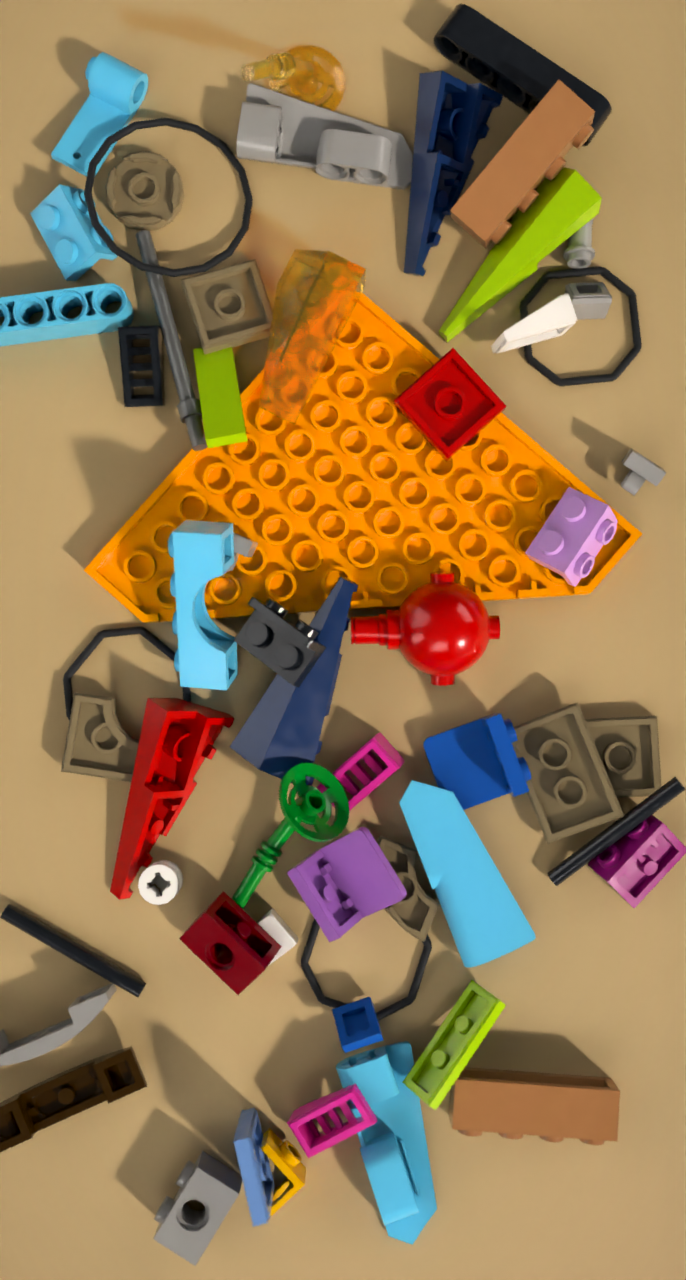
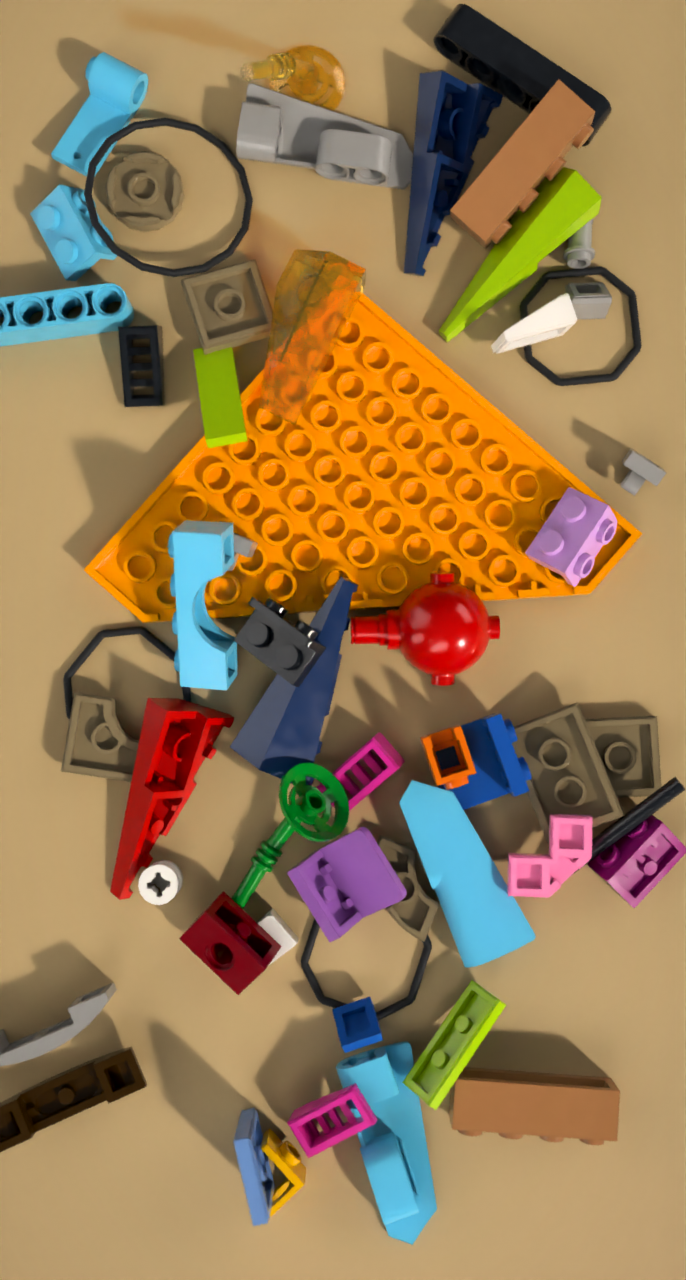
black bar [0,904,147,998] -> none
dark grey bar [136,230,207,451] -> none
light grey brick [154,1151,242,1266] -> none
red tile [393,348,506,461] -> none
none -> orange window [419,725,476,790]
none -> bright pink tile [507,814,592,898]

